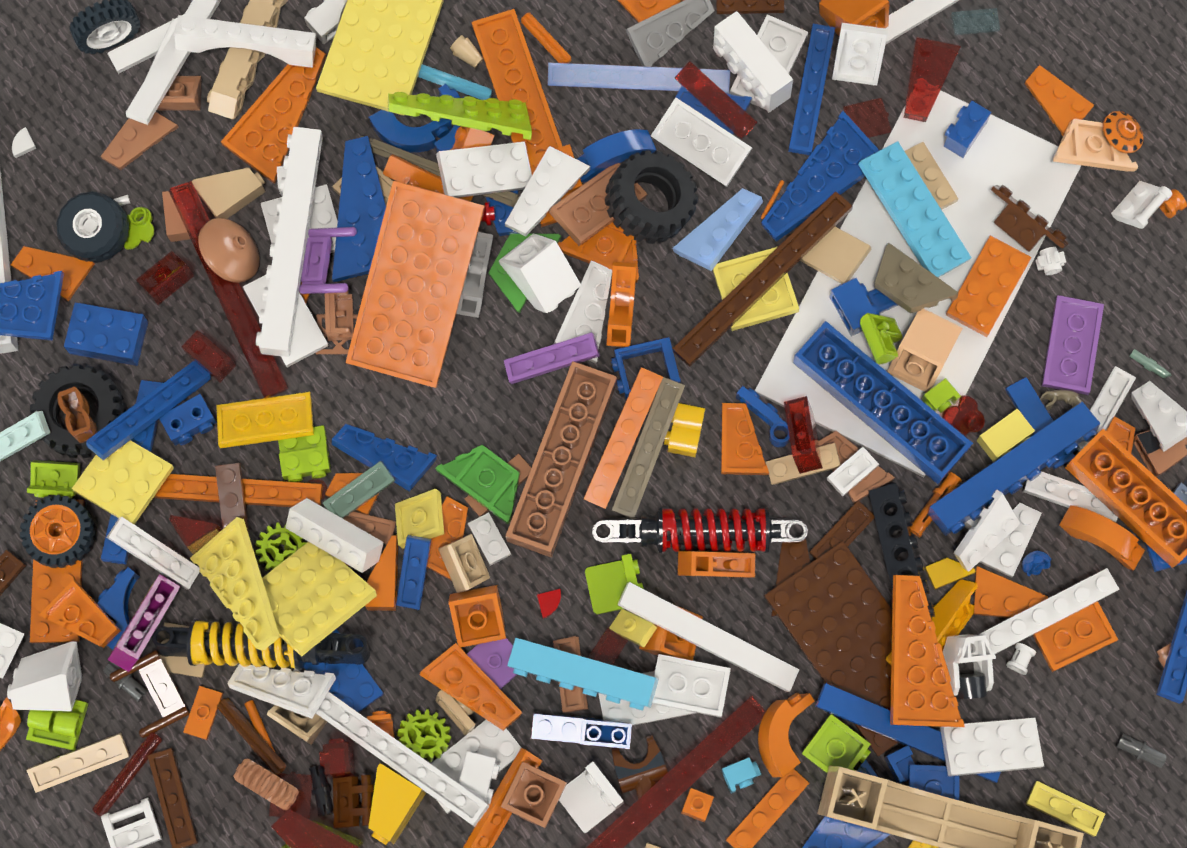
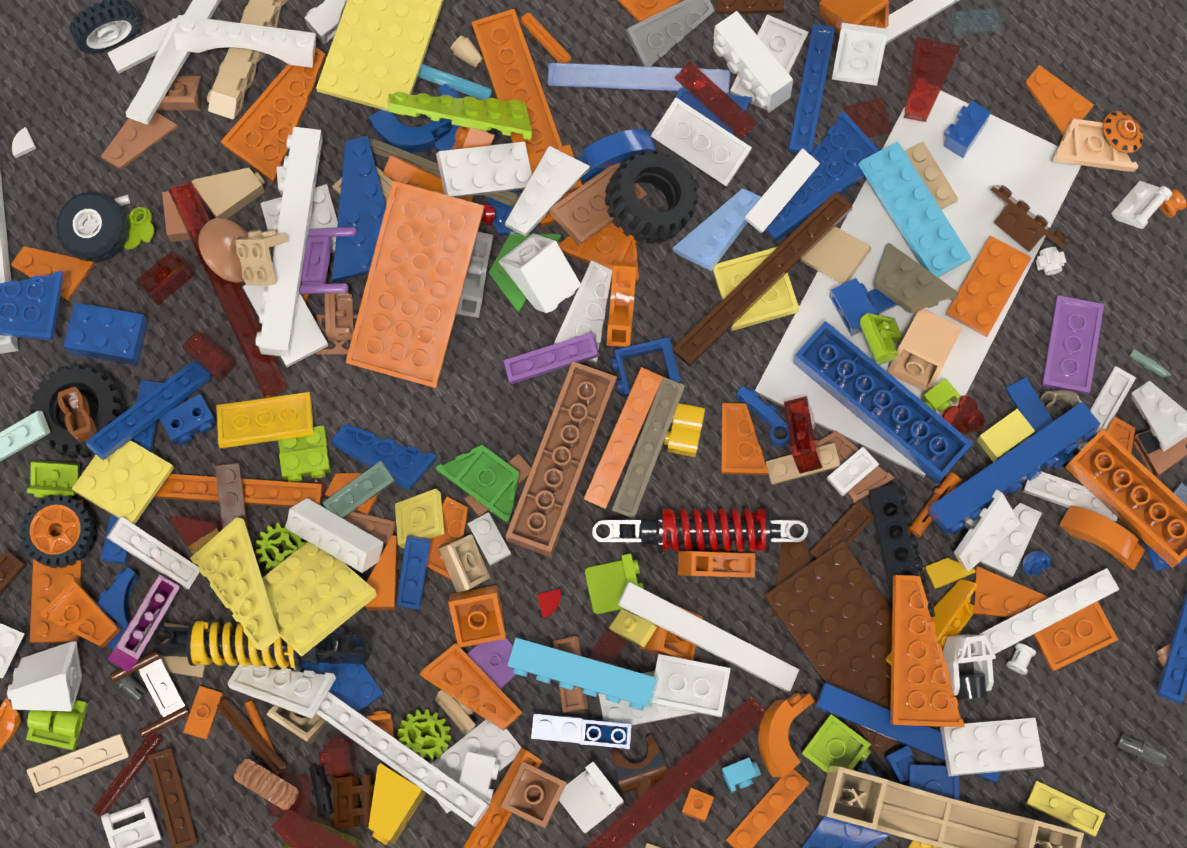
none -> tan bracket [235,229,287,286]
none -> white tile [744,149,820,233]

